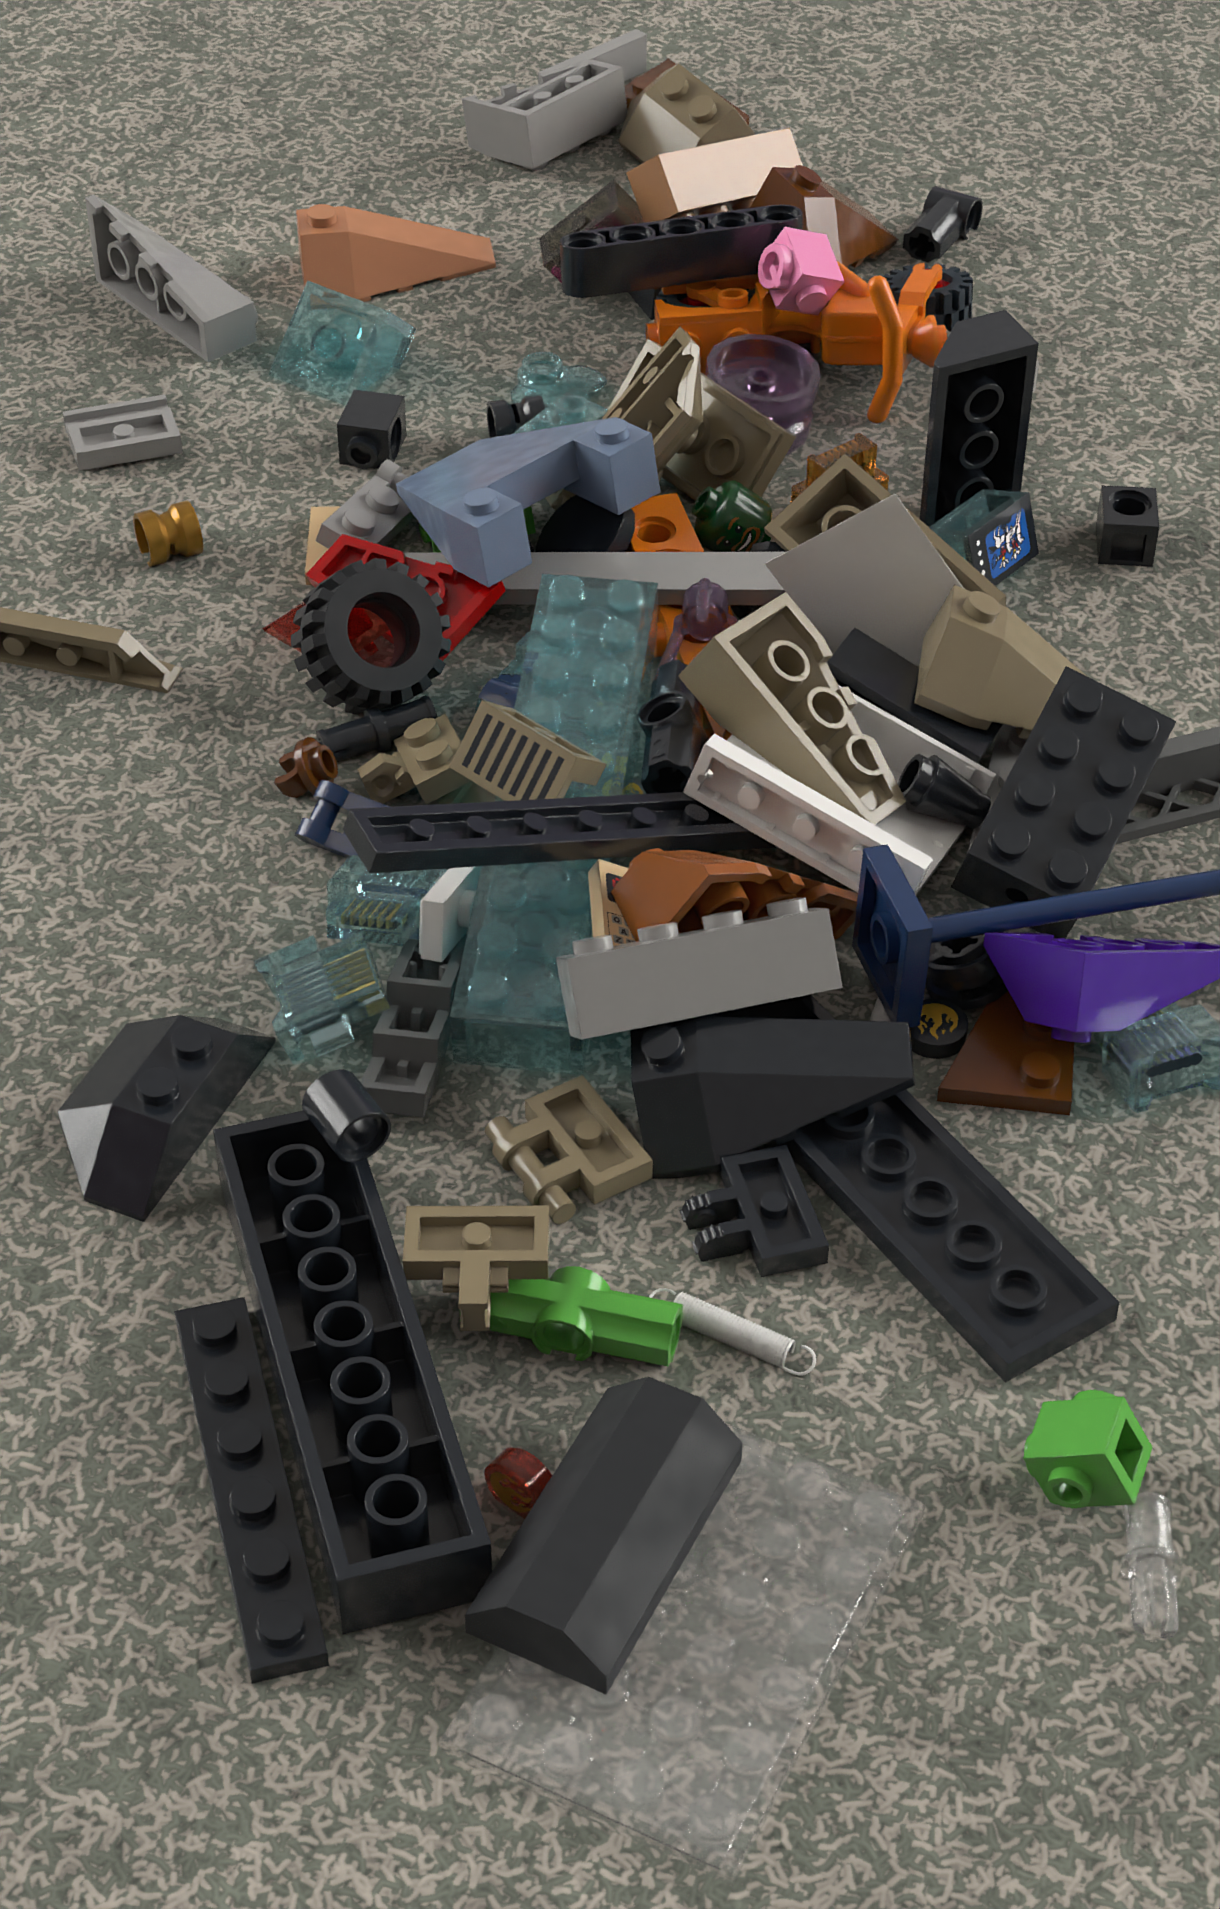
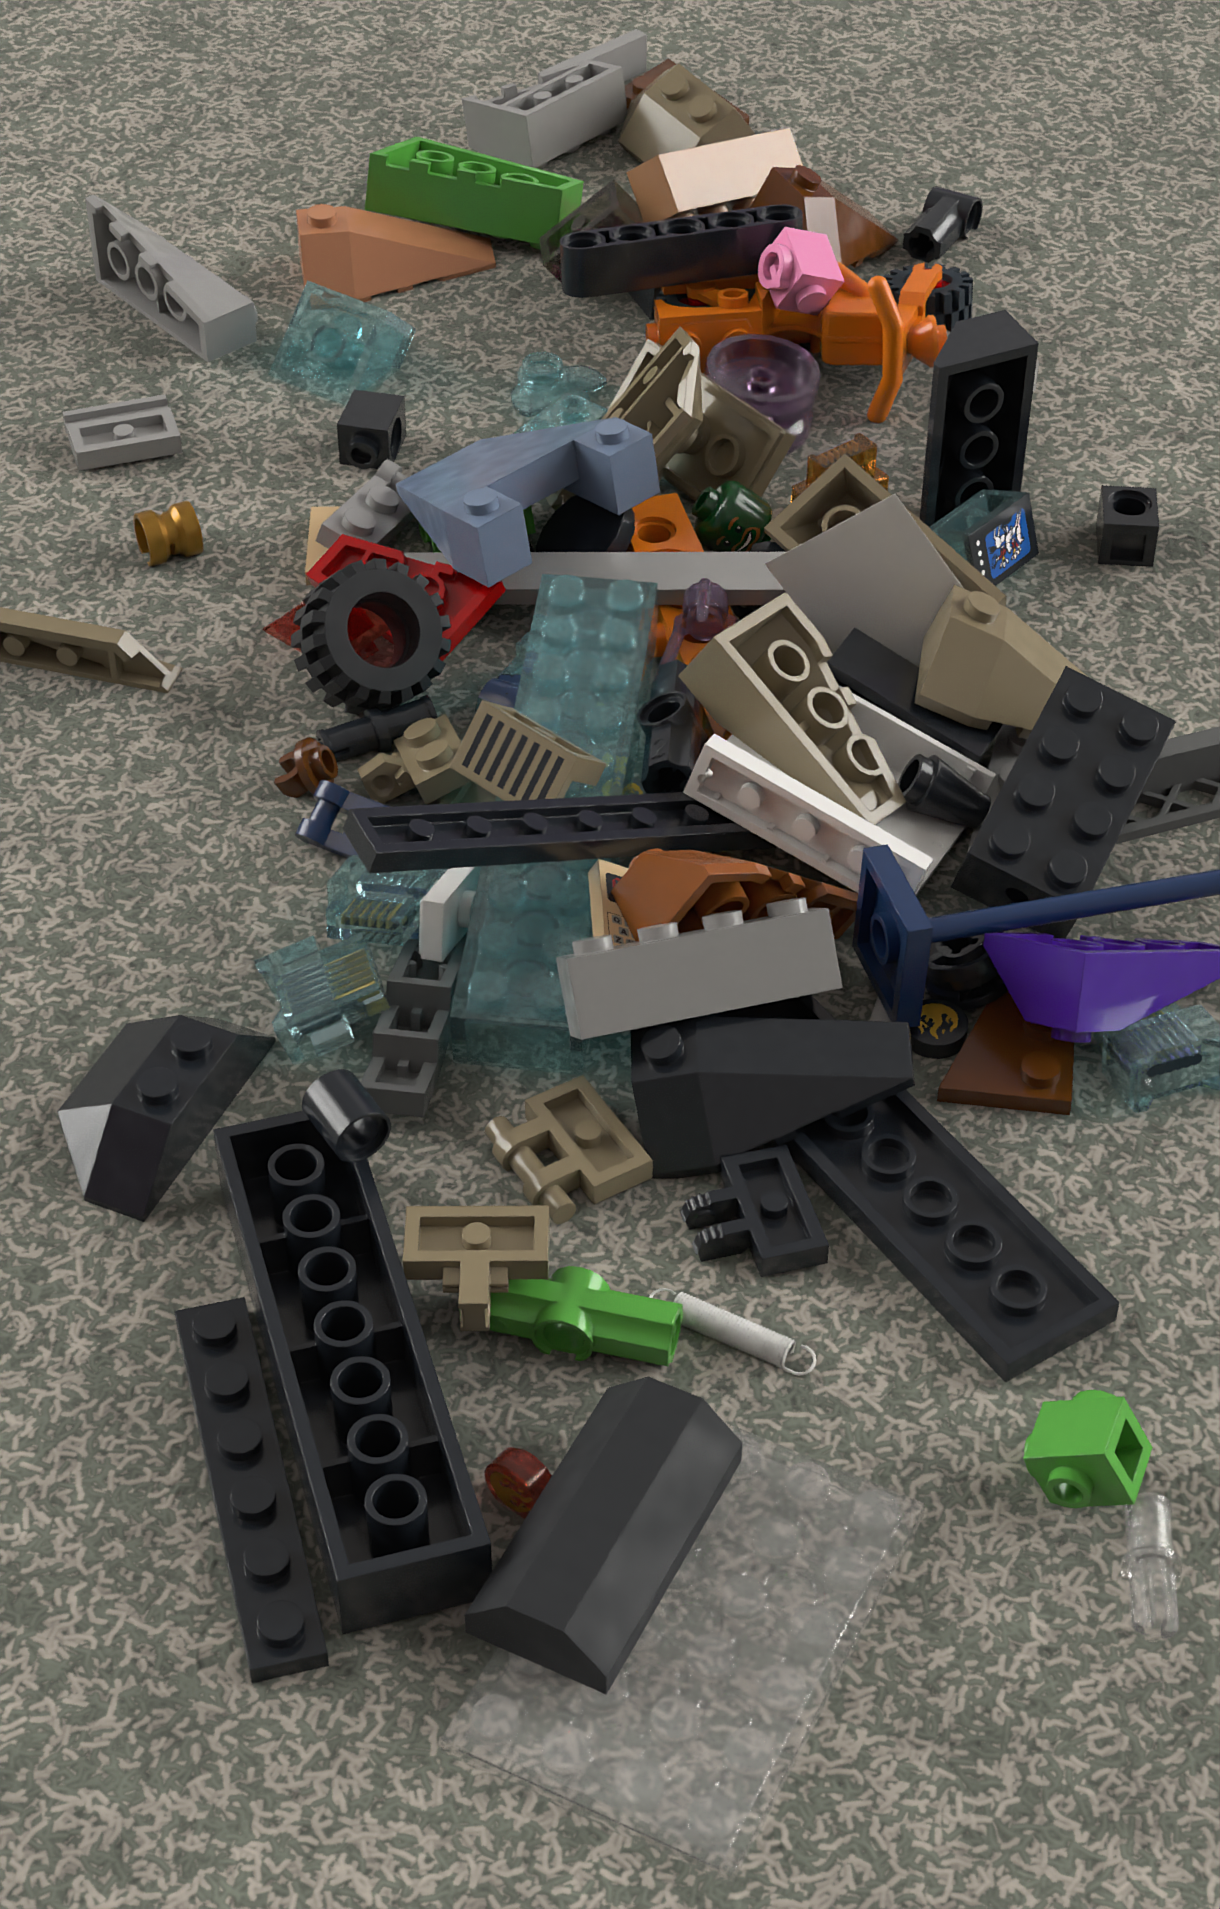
black wheel [487,395,548,438] -> none
none -> bright green wedge [365,136,584,250]

